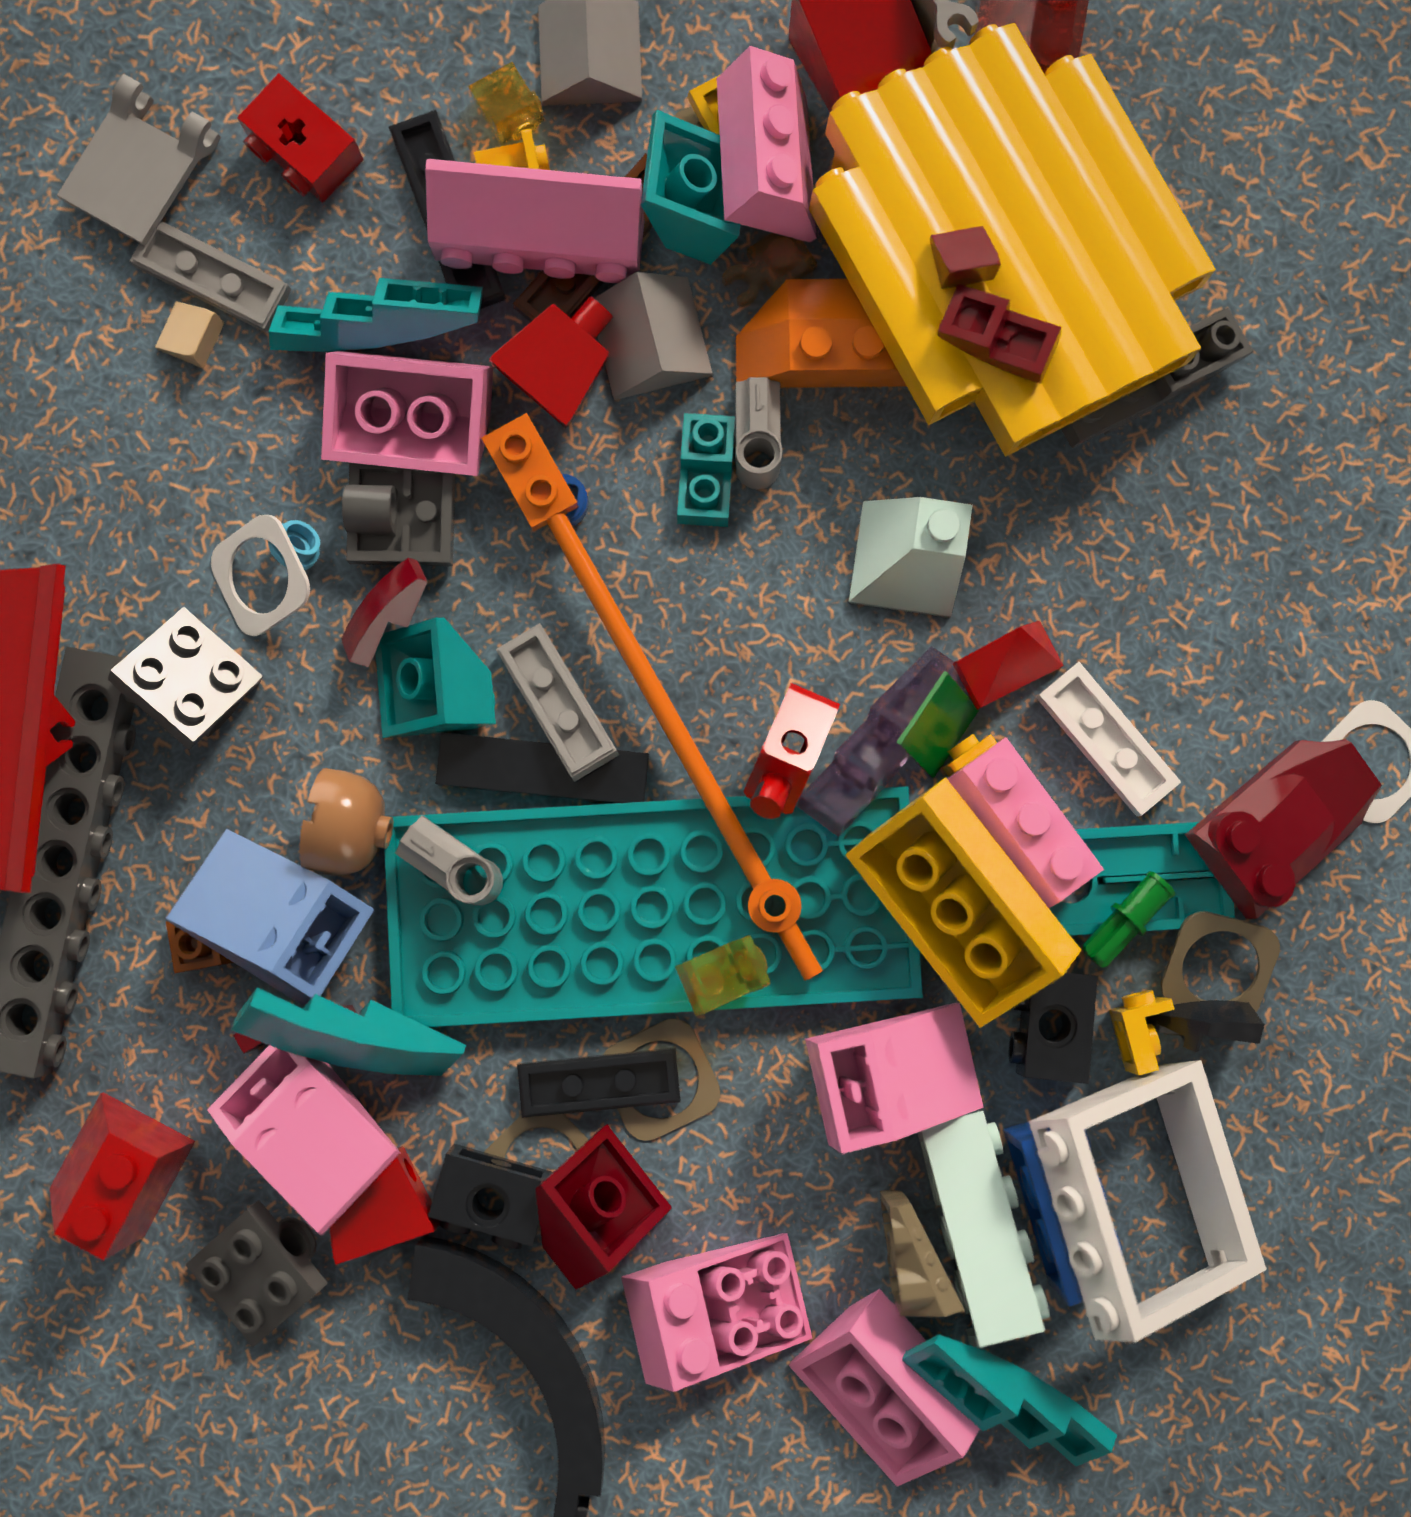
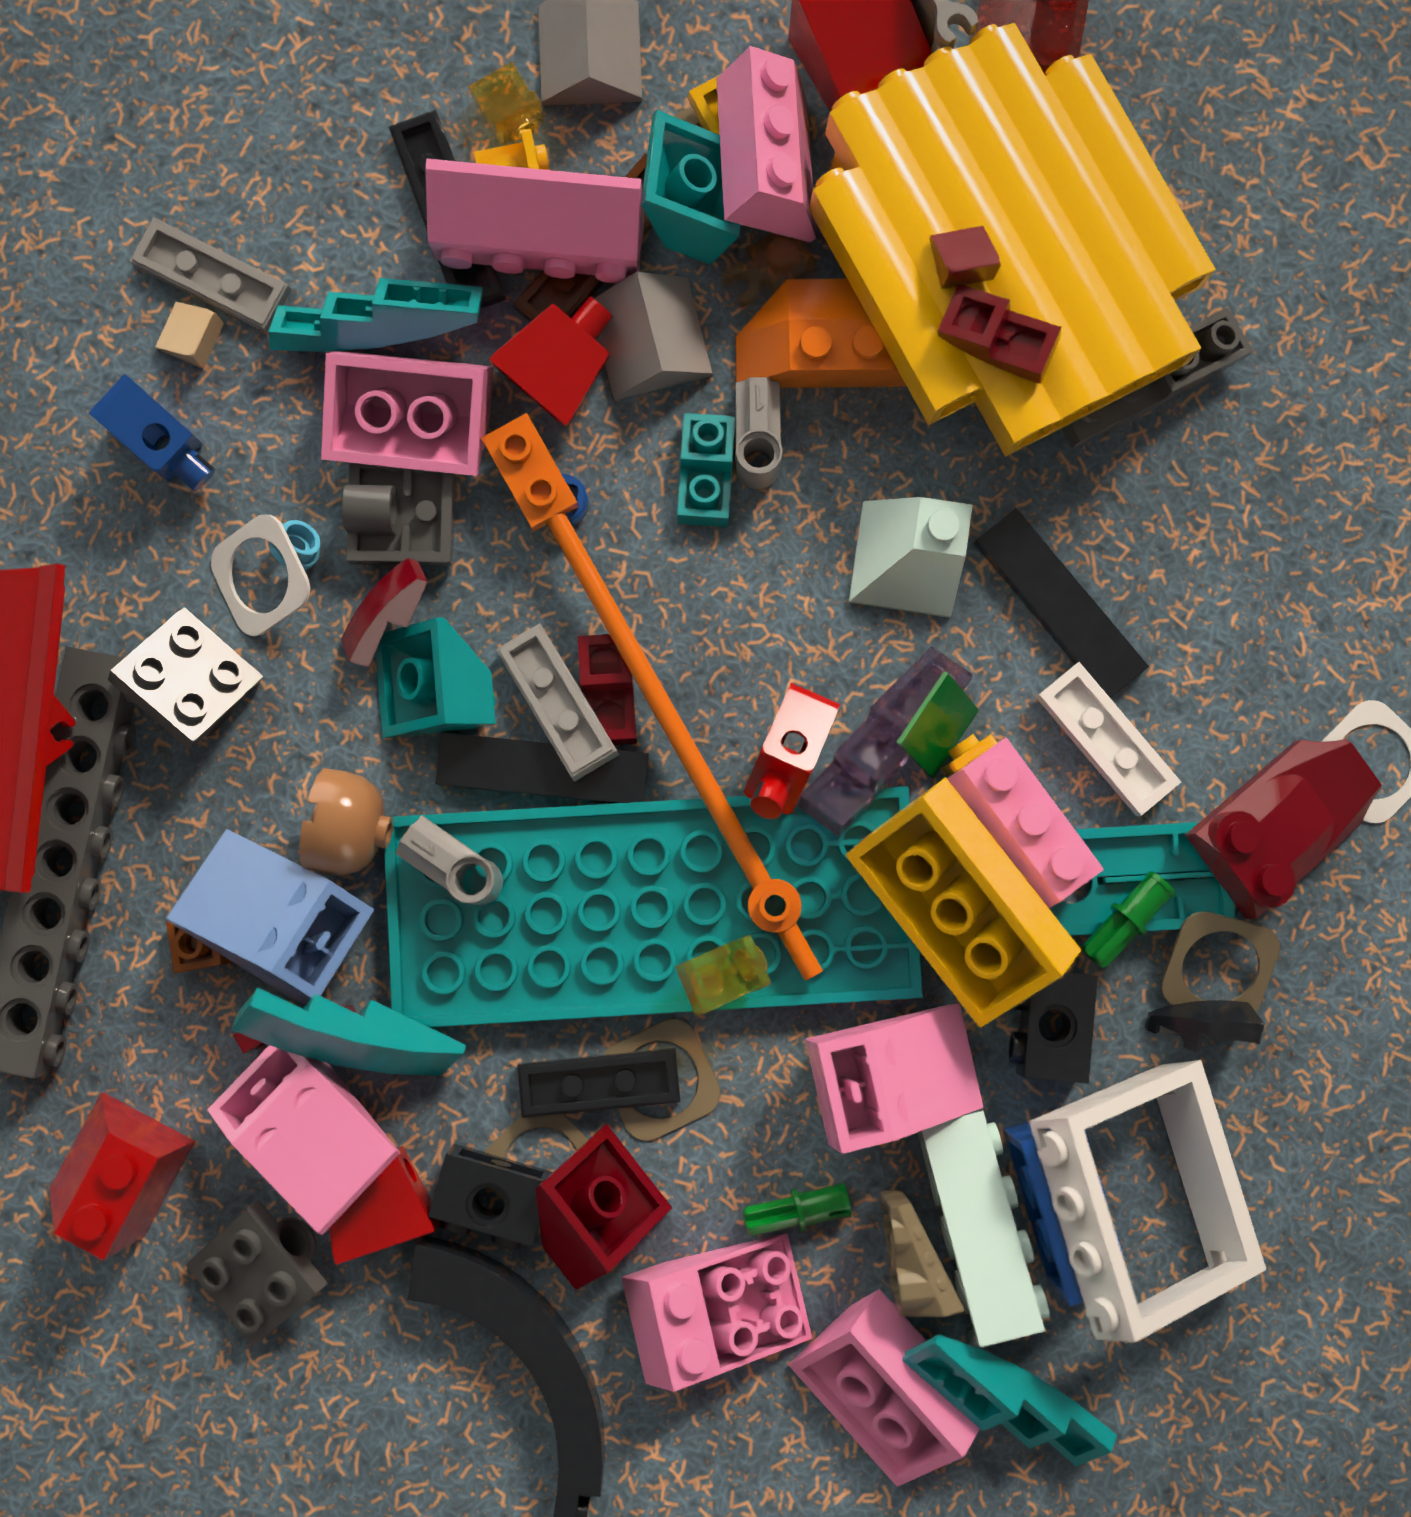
light grey flag [57,74,221,246] -> none
red brick [237,73,364,203] -> none
red slope [953,620,1064,710] -> none
yellow bracket [1109,990,1174,1075] -> none
none -> blue torso [88,374,216,492]
none -> dark red slope [578,634,637,745]
none -> green axle [743,1182,851,1236]
none -> black tile [974,508,1149,698]

